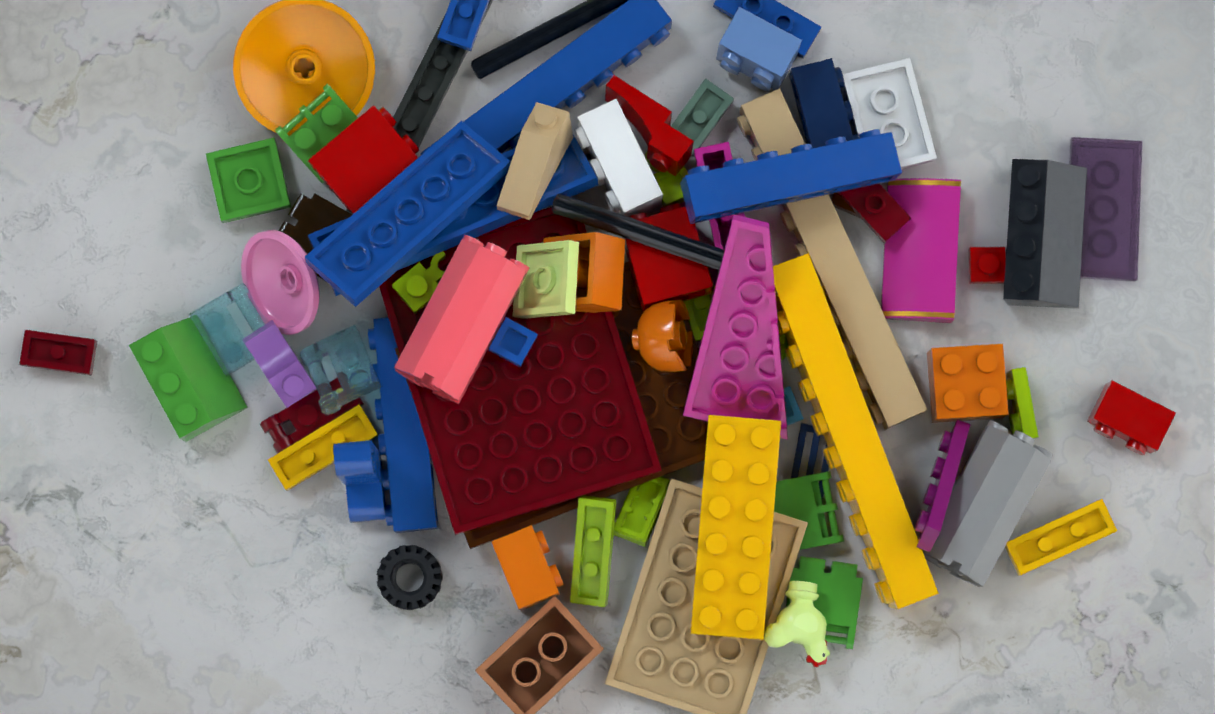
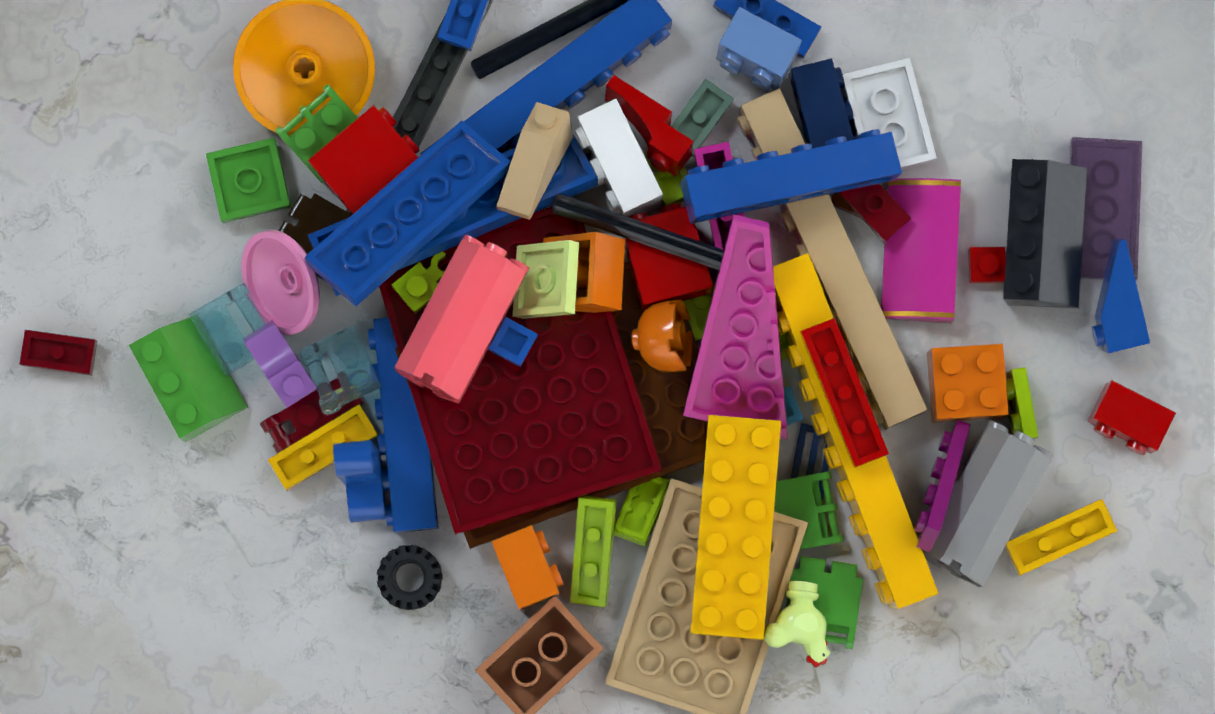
none -> red plate [800,318,889,468]
none -> blue slope [1092,238,1150,353]

